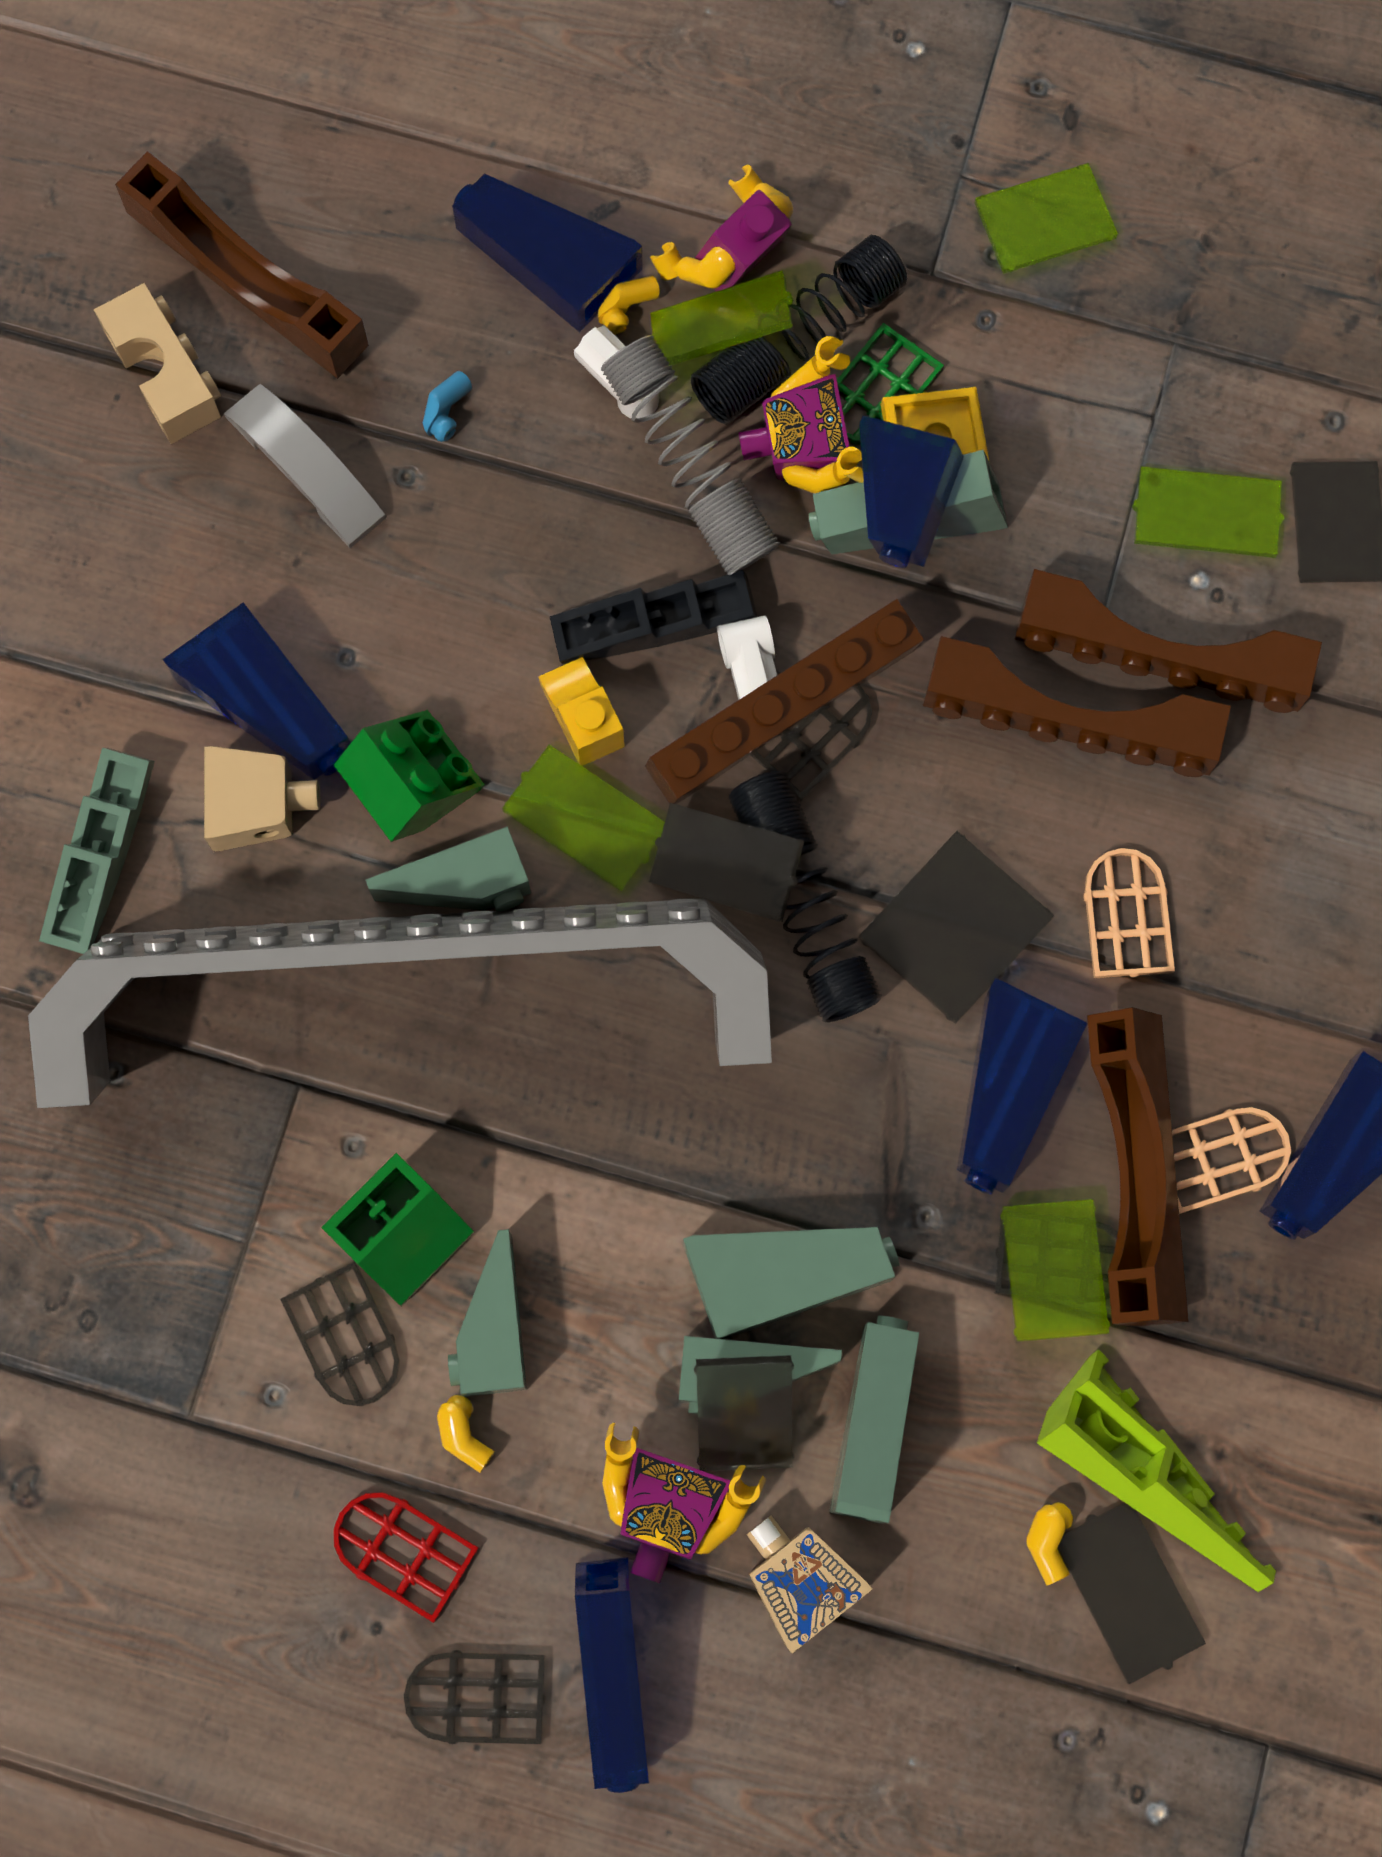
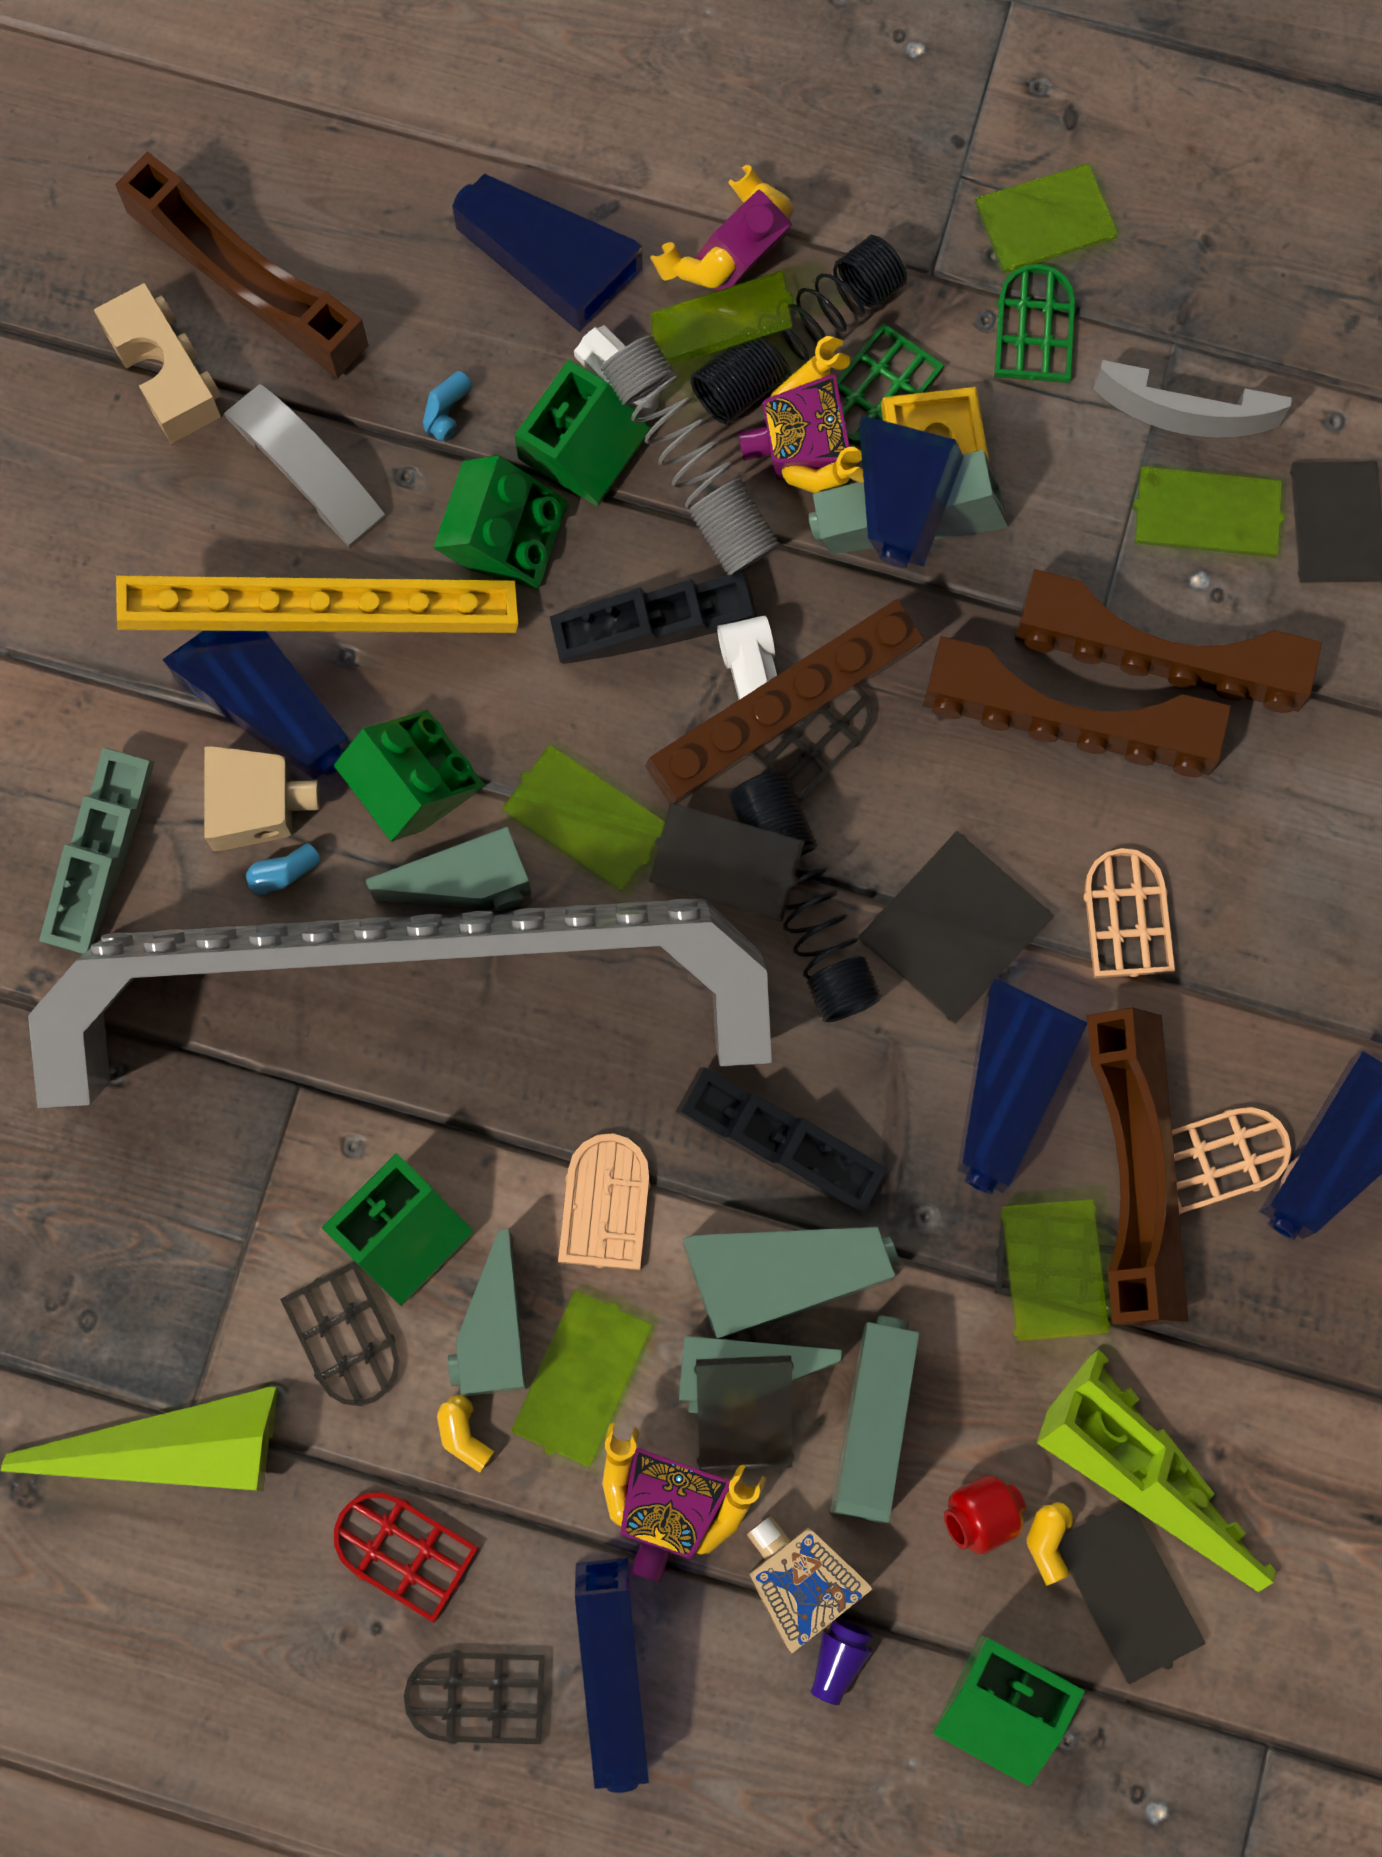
yellow arch [538,657,625,767] -> none
yellow arm [598,276,660,335] -> none
none -> lime wedge [1,1387,278,1491]
none -> yellow plate [116,576,518,633]
none -> dark azure arm [246,843,320,896]
none -> green slope [433,455,568,588]
none -> clear neon green piece [511,1290,652,1467]
none -> green slope [515,359,650,507]
none -> light nougat window [558,1133,651,1271]
none -> black slope [676,1067,887,1214]
none -> dark purple cone [810,1618,873,1705]
none -> green slope [932,1635,1085,1787]
none -> red head [944,1475,1026,1555]
none -> green window [994,264,1076,383]
none -> light grey slope [1093,360,1292,438]

